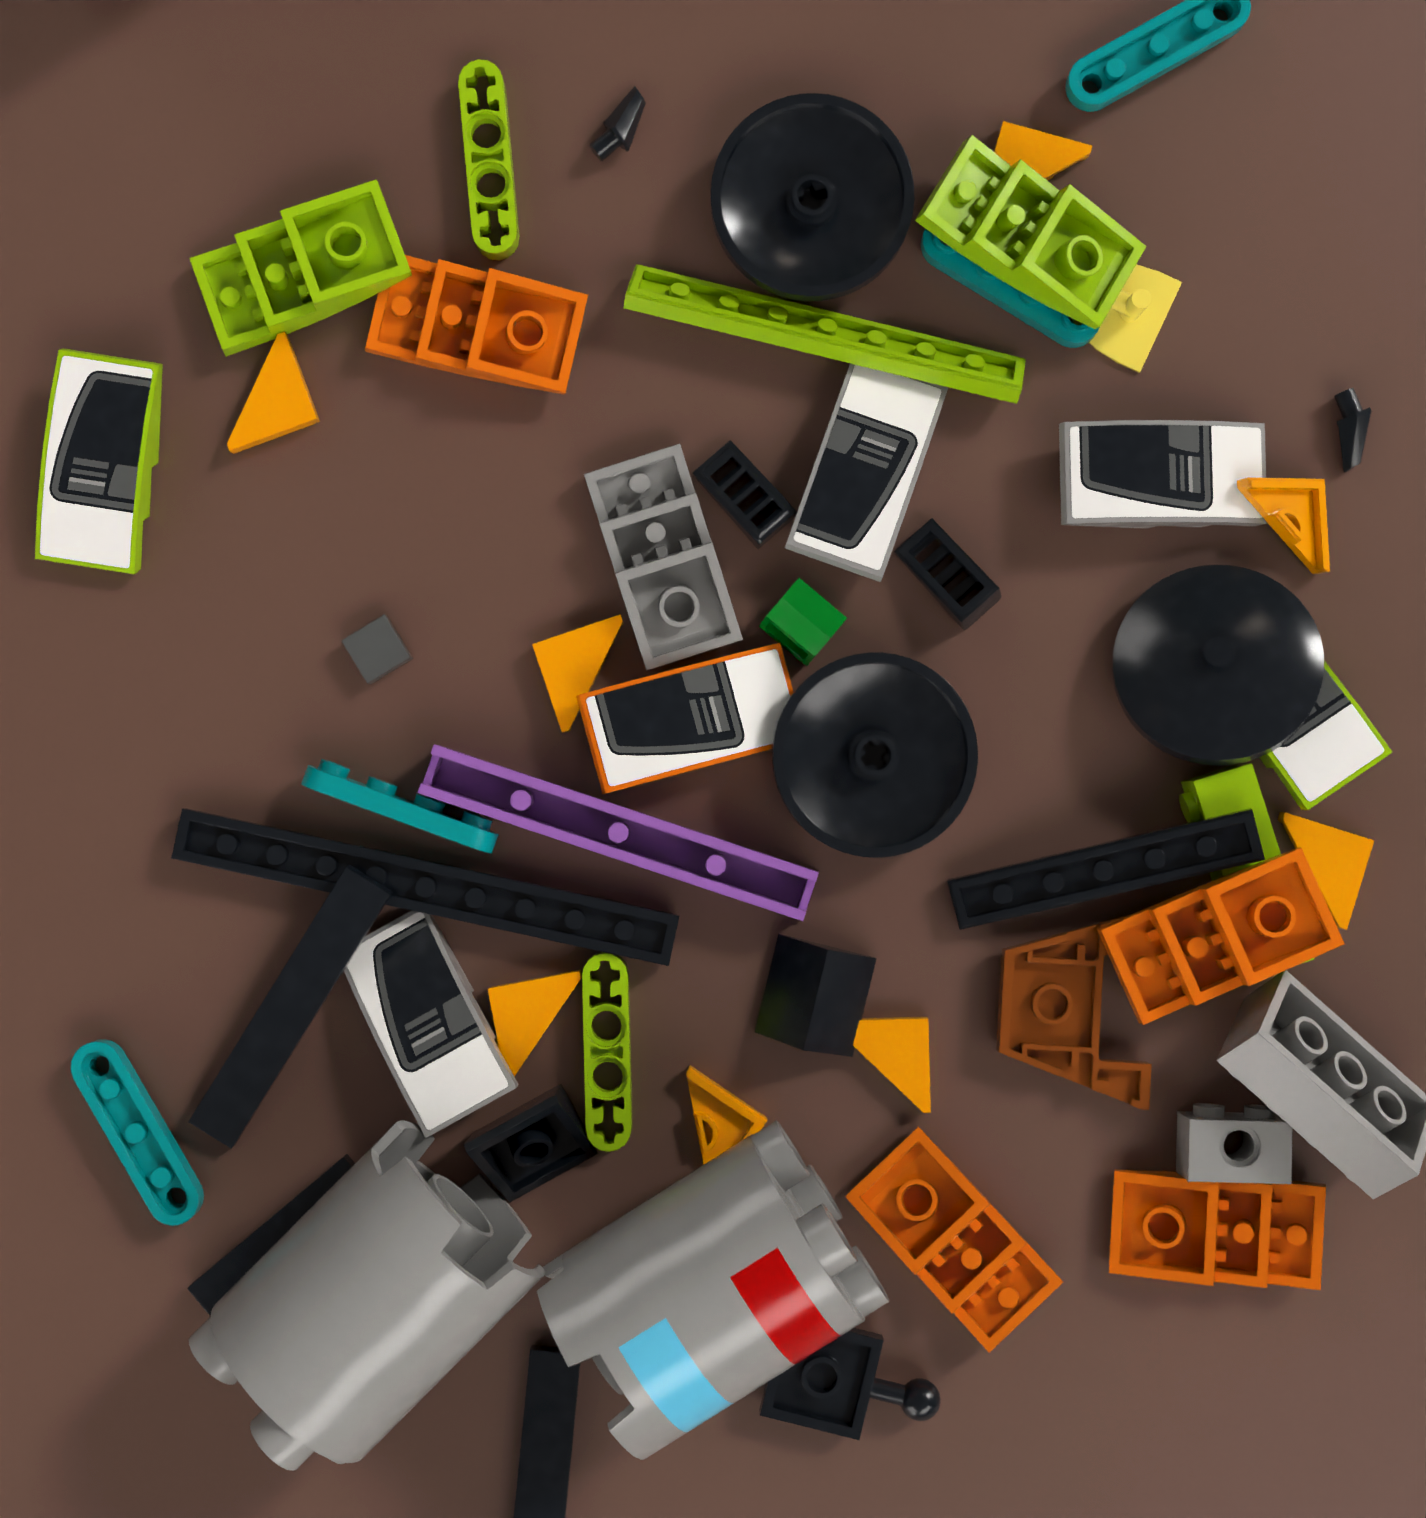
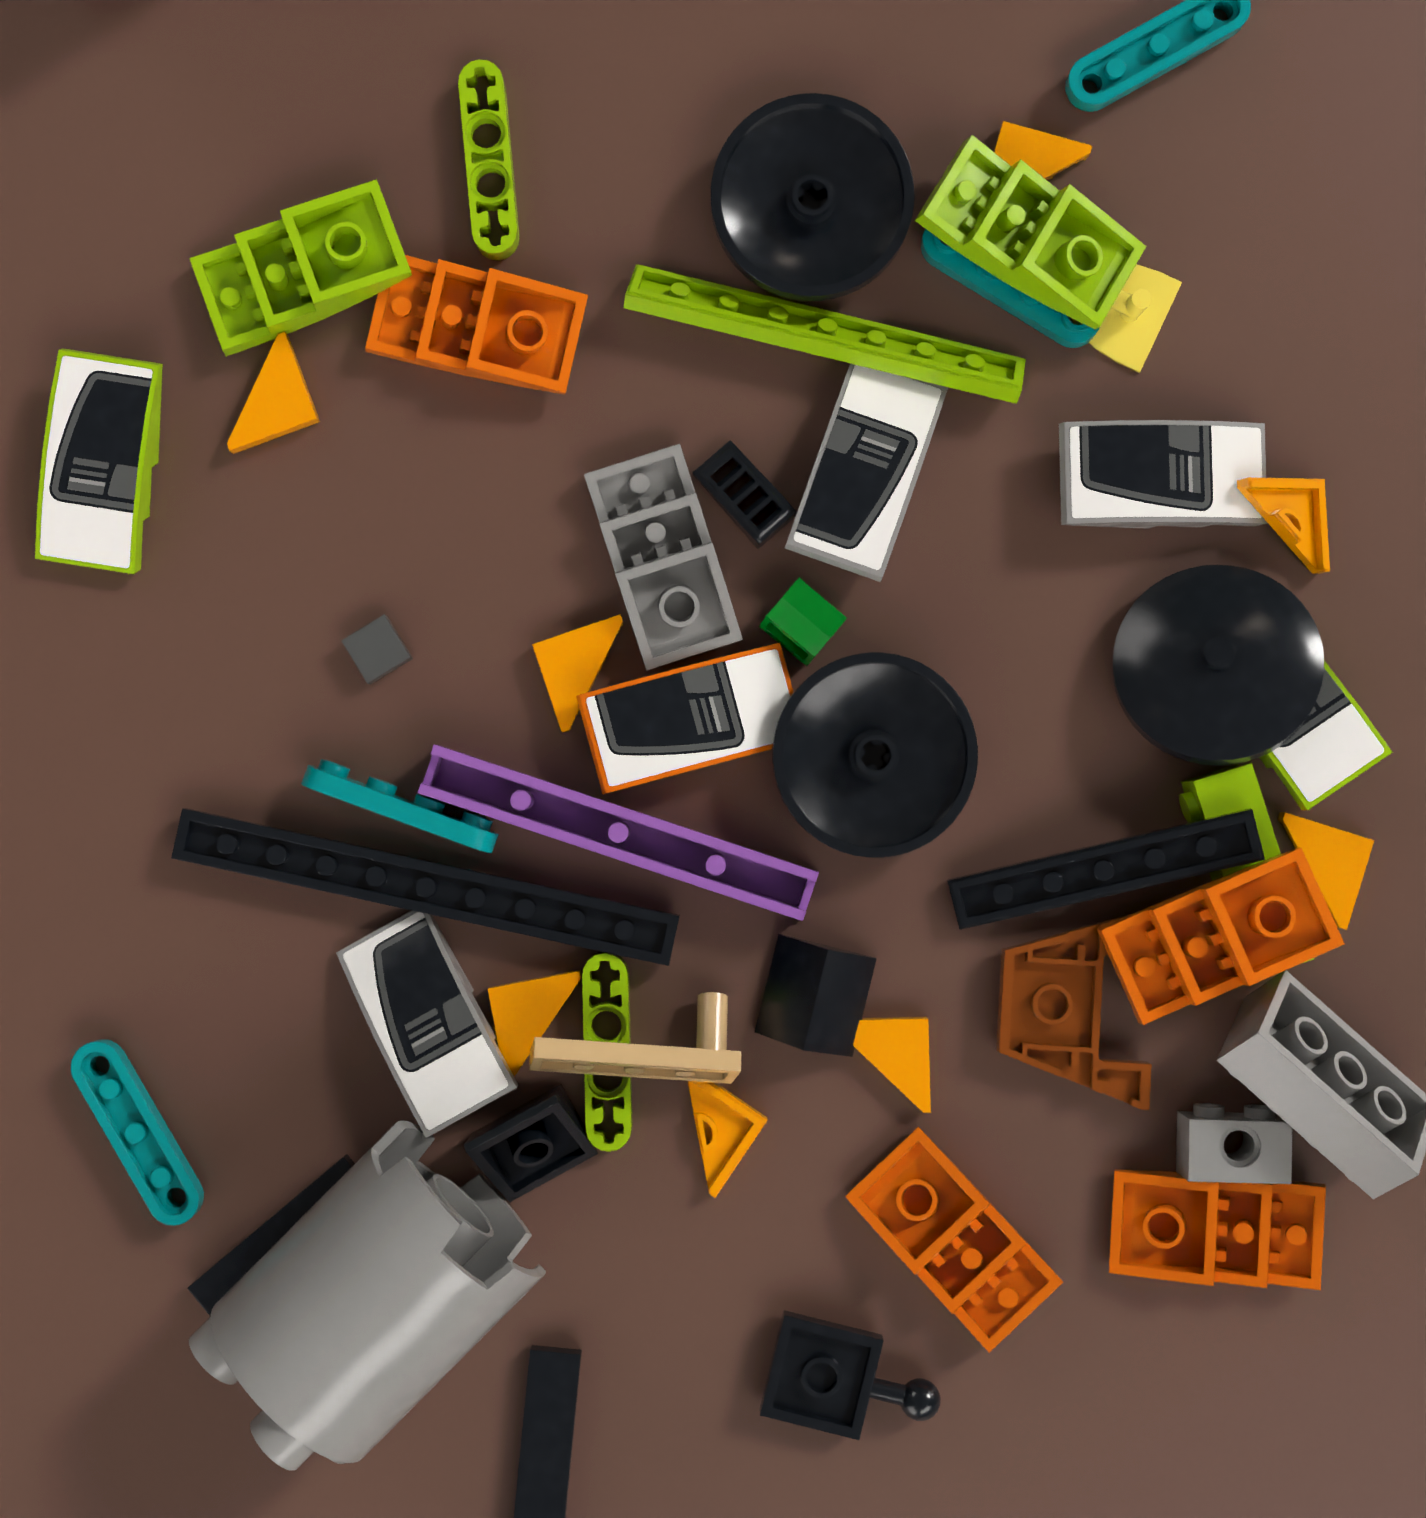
black tile [189,865,393,1149] -> none
light grey brick [537,1120,890,1460] -> none
black bar [589,86,646,161] -> none
black slope [894,518,1001,630] -> none
black bar [1334,388,1372,473] -> none
none -> tan piece [529,992,741,1084]

